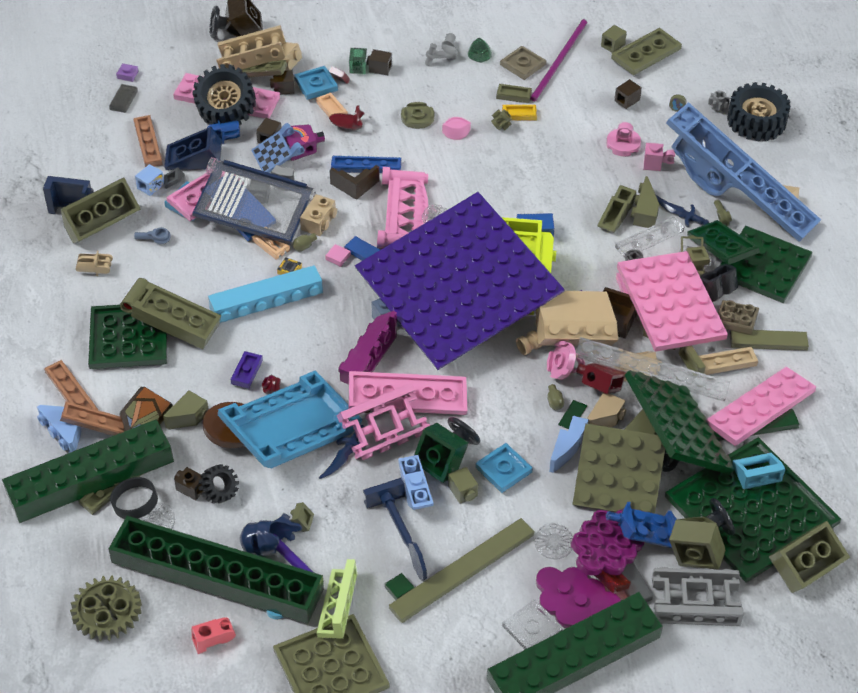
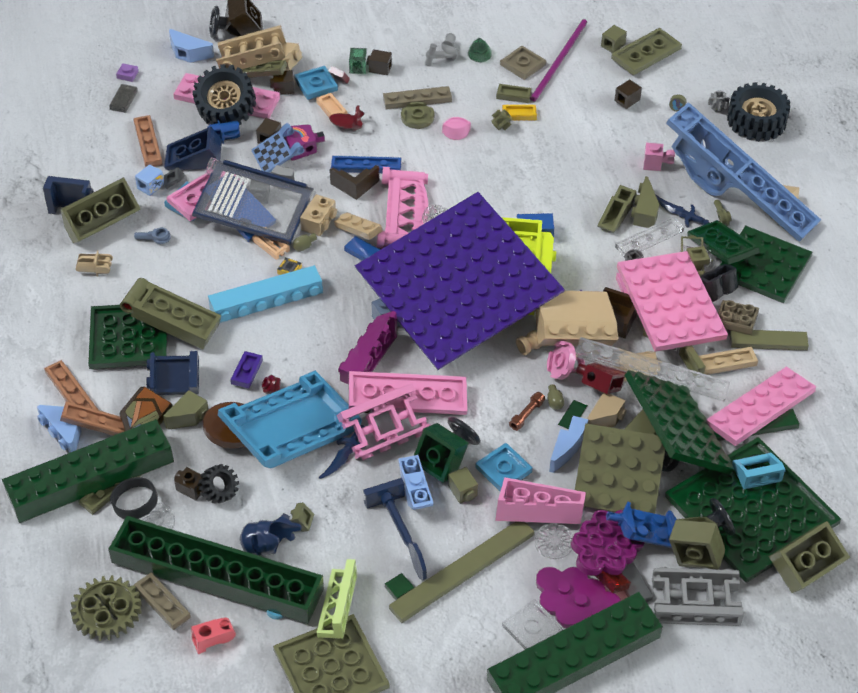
dark purple piece [274,534,313,572] -> none
bright pink tile [325,244,351,267] -> none
bright pink tile [606,122,641,156] -> none
none -> dark tan plate [134,573,191,630]
none -> dark blue panel [146,351,199,395]
none -> light blue slope [169,29,214,63]
none -> tan plate [334,212,383,240]
none -> dark tan plate [383,86,452,109]
none -> bright pink wedge [495,477,586,524]
none -> copper bar [509,392,545,431]

